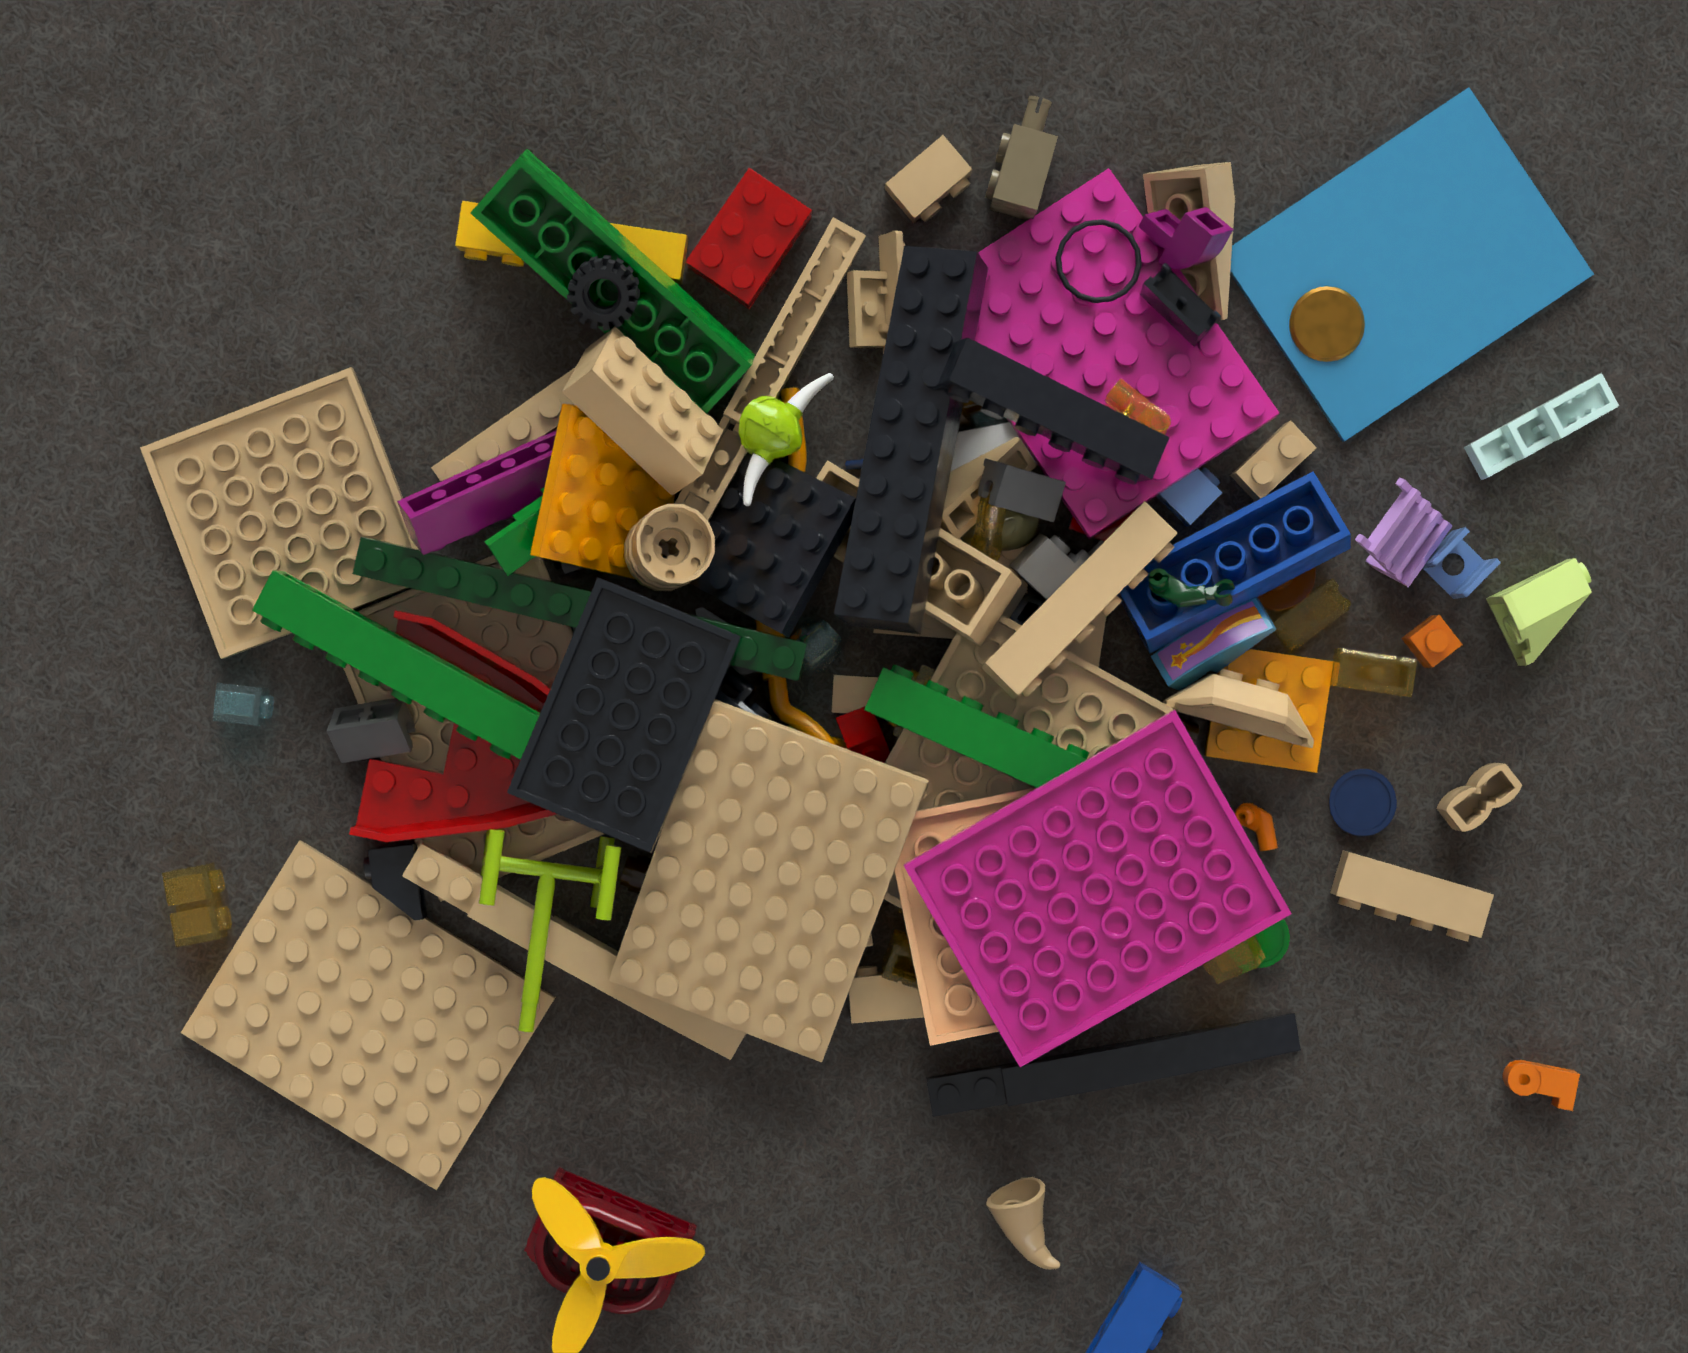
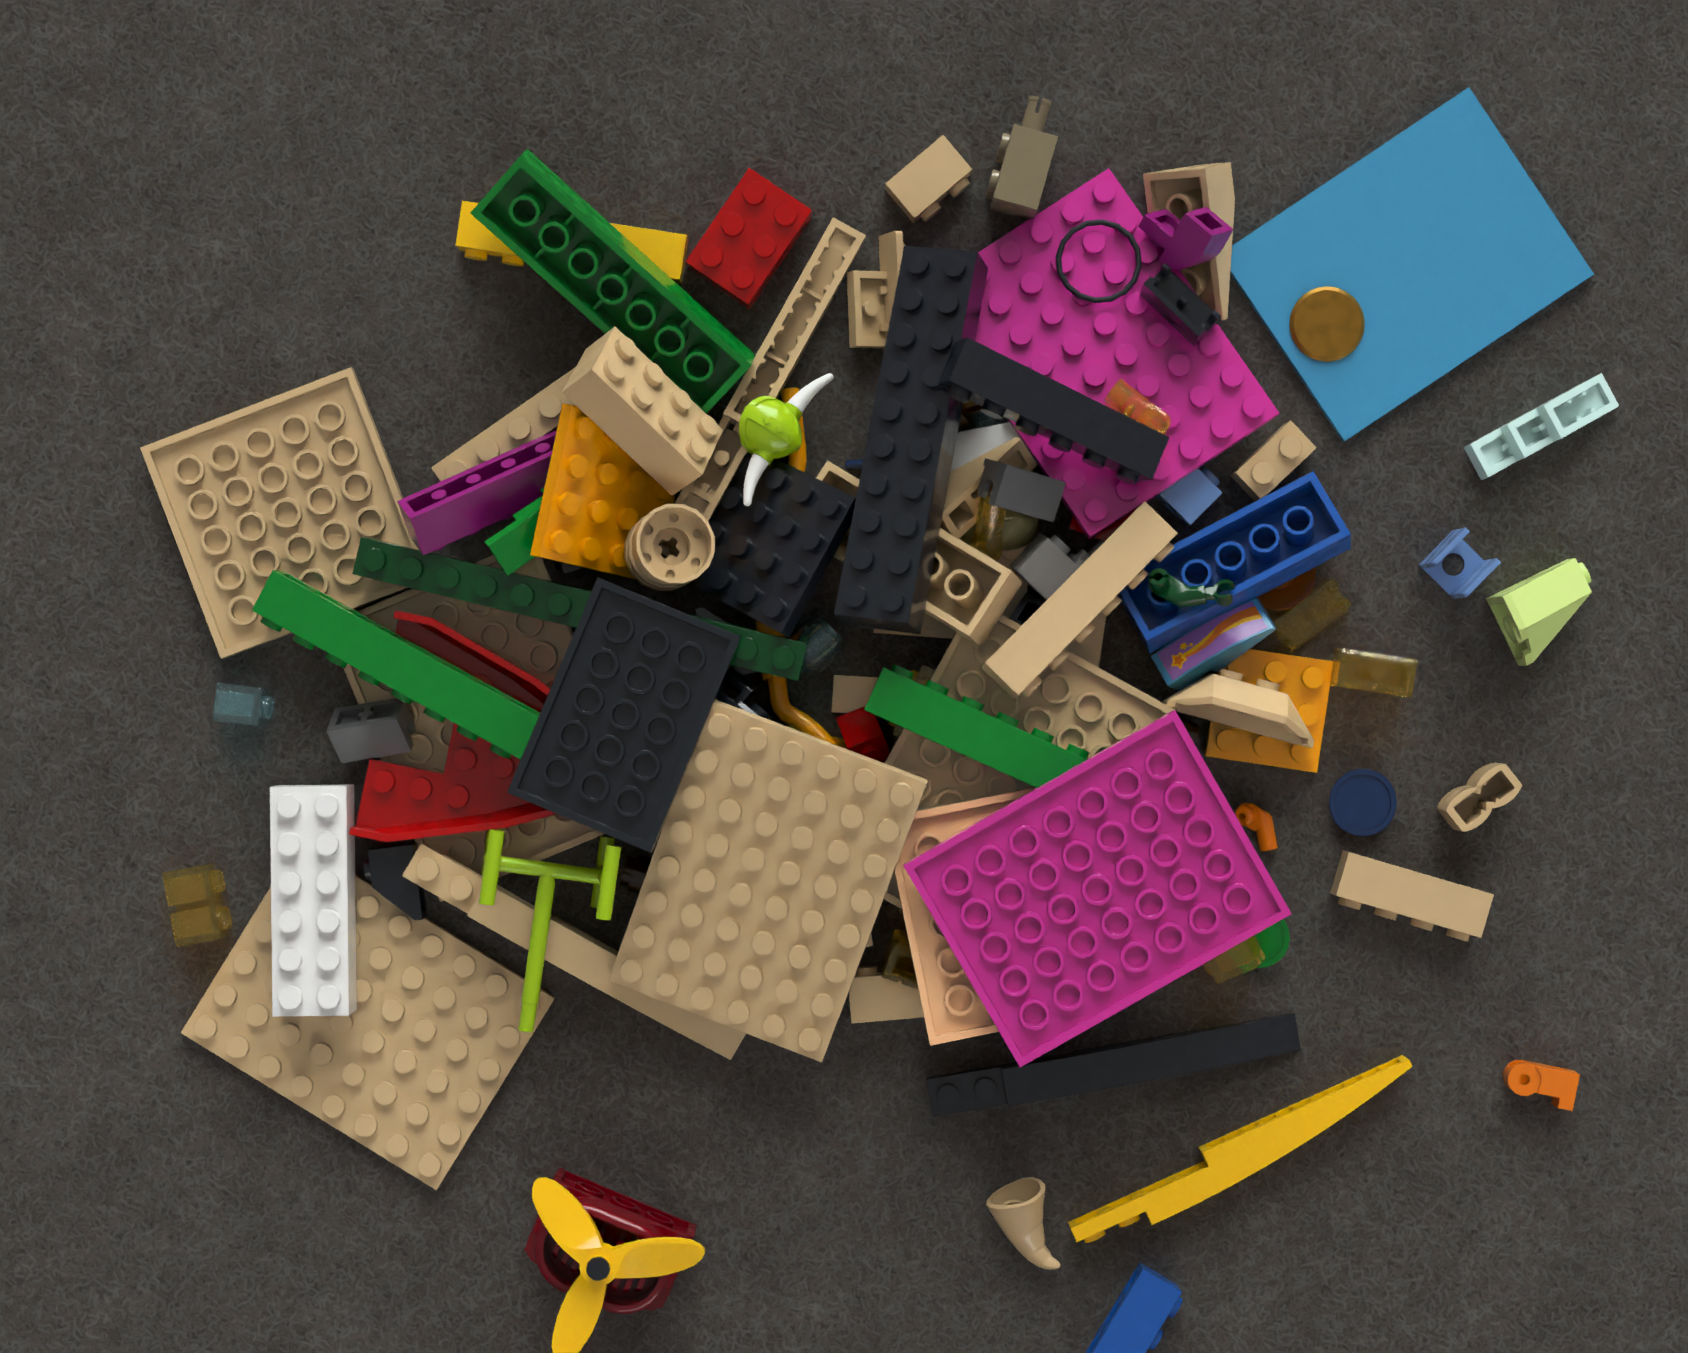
black tyre [567,255,640,330] -> none
lavender plate [1355,478,1452,587] -> none
orange brick [1401,615,1463,668] -> none
none -> white brick [270,784,357,1017]
none -> yellow slope [1068,1055,1412,1243]

